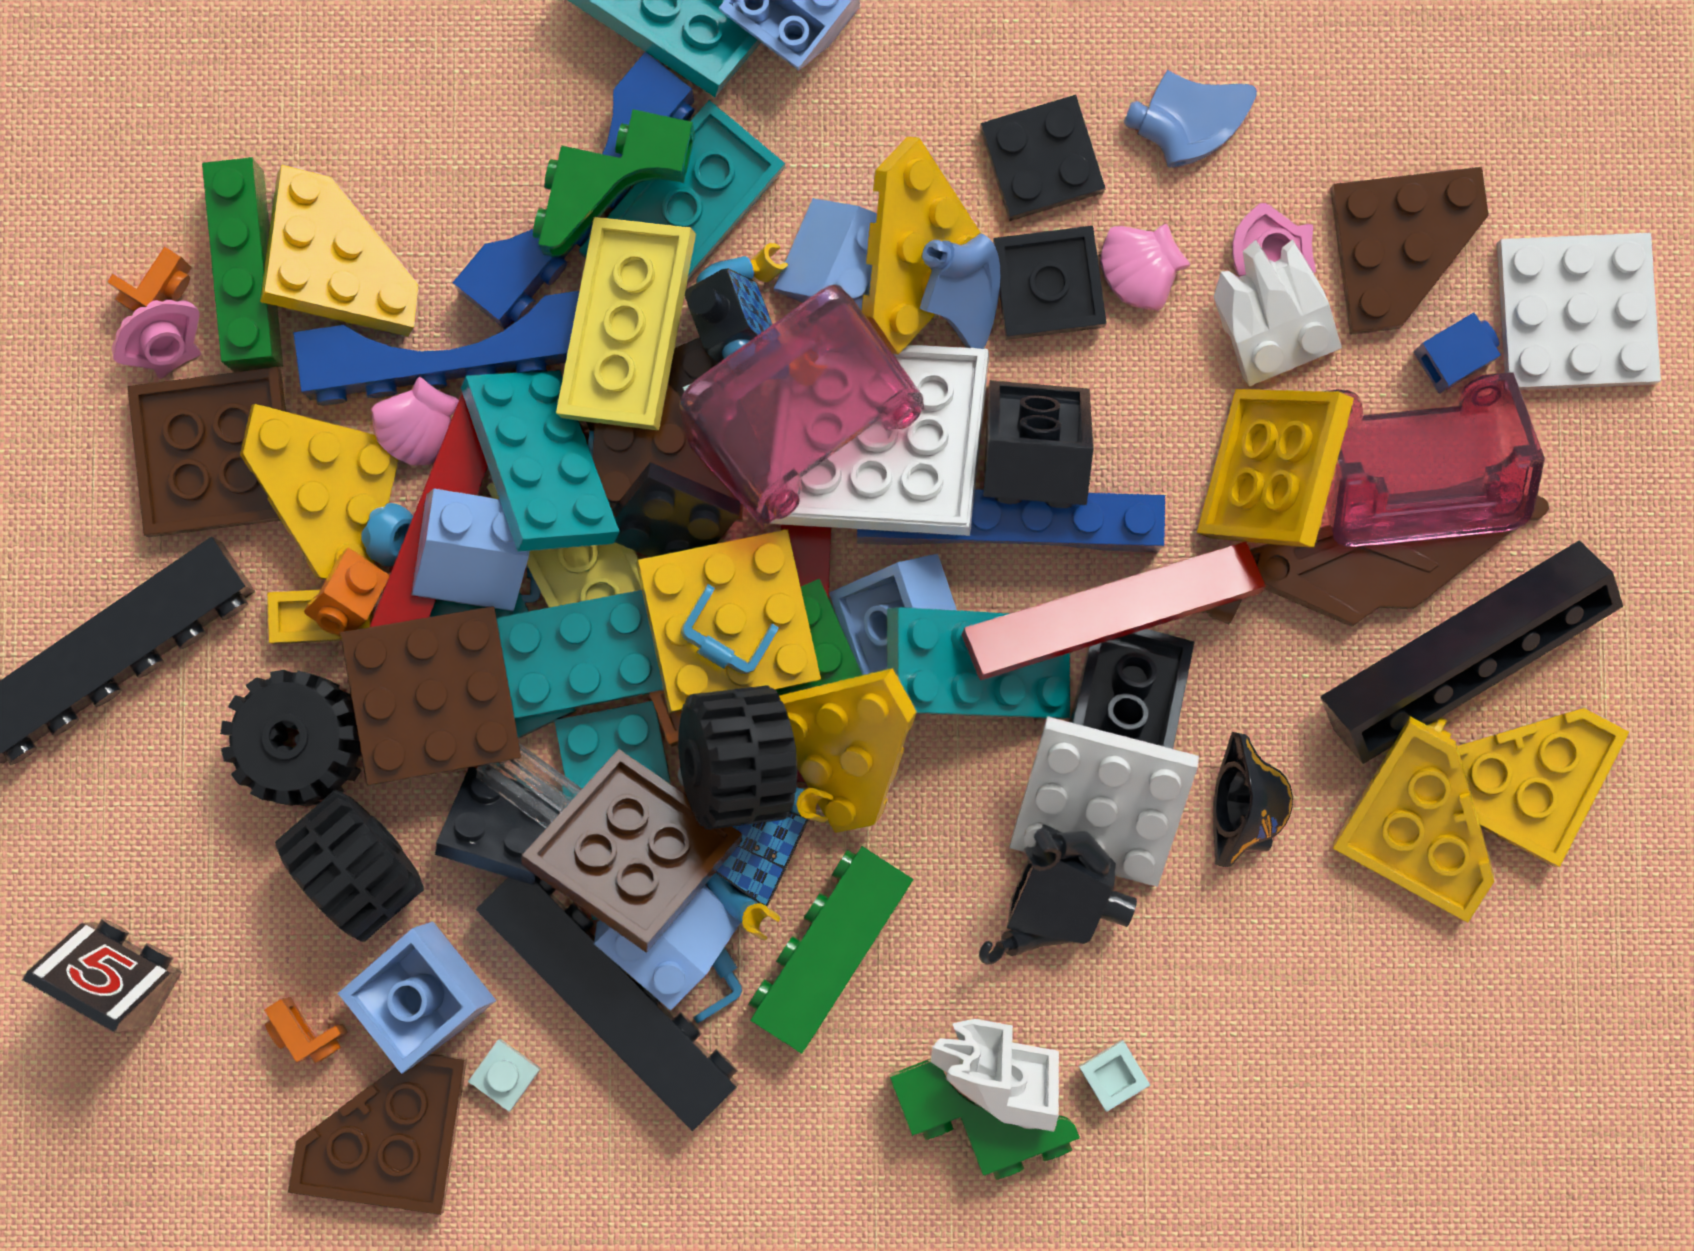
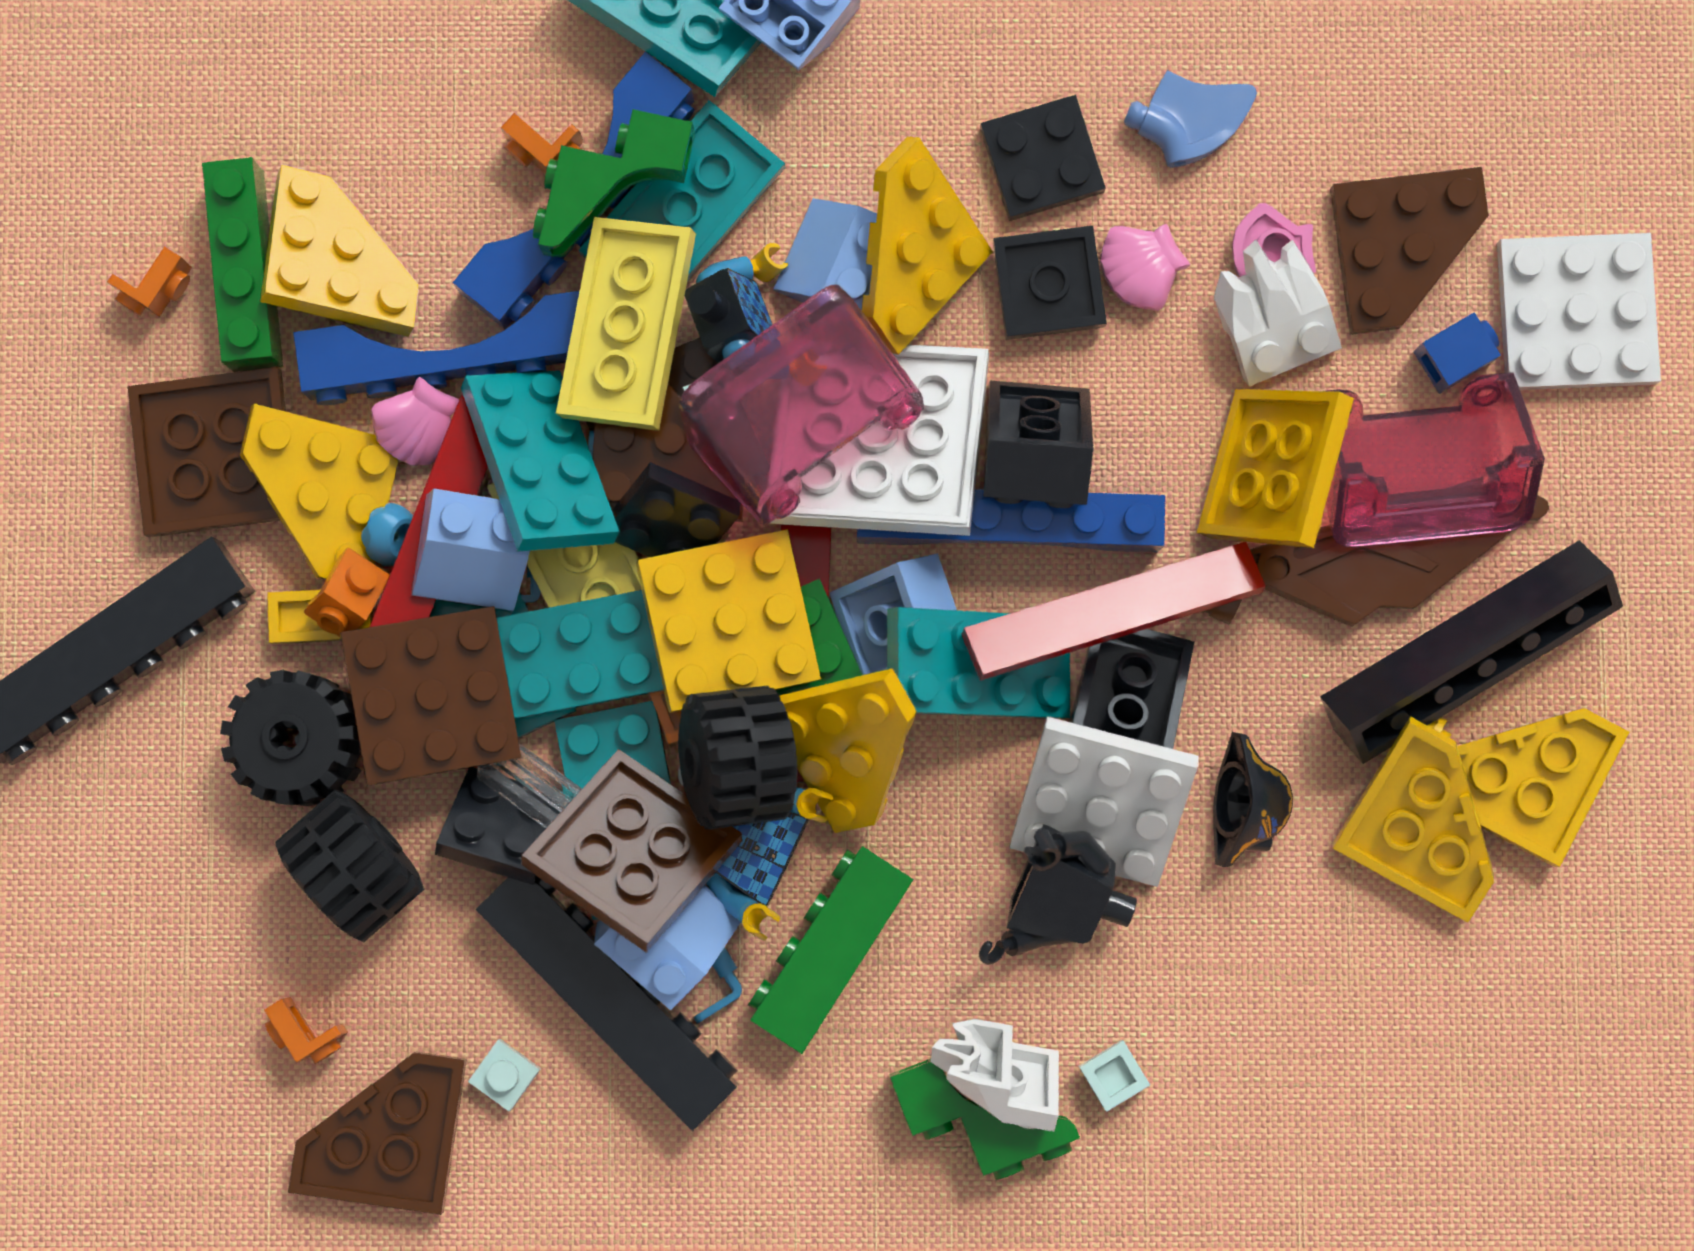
black slope [22,918,182,1032] -> none
bright pink animal [112,300,201,379] -> none
light blue slope [338,921,497,1074] -> none
dark azure piece [681,584,779,674] -> none
medium blue arm [920,234,1000,349] -> none
none -> orange bracket [501,113,583,174]

